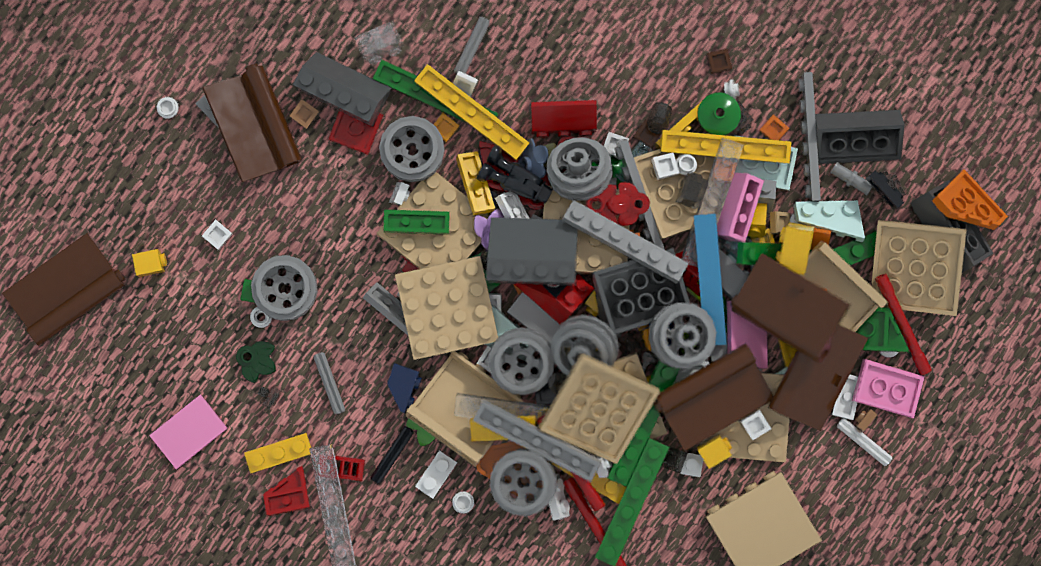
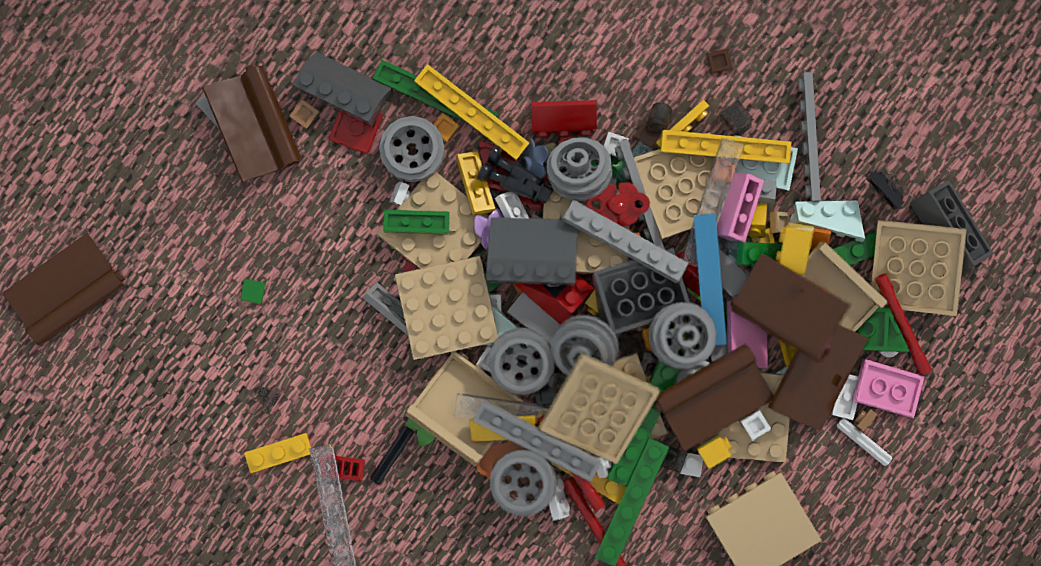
yellow brick [132,249,167,277] -> none
bright pink tile [149,395,228,469] -> none
white plate [157,97,179,119] -> none
white plate [202,220,233,250] -> none
dark green plate [236,341,276,383] -> none
white plate [250,307,272,328] -> none
light grey wheel [251,255,318,321] -> none
red wing [263,466,310,516] -> none
light grey axle [313,352,345,415] -> none
clear brick [354,21,404,65] -> none
dark blue slope [387,363,422,413] -> none
white plate [415,450,457,499] -> none
white plate [452,492,474,513] -> none
white plate [453,71,478,97] -> none
light grey axle [454,17,490,75] -> none
white plate [651,153,679,180] -> none
white plate [676,154,697,176] -> none
clear smoke brick [676,173,708,209] -> none
green dish [698,93,741,135] -> none
white plate [724,79,740,100] -> none
orange tile [759,114,789,140] -> none
dark grey slope [815,110,905,164] -> none
light grey pin [830,162,873,196] -> none
orange plate [932,169,1008,230] -> none

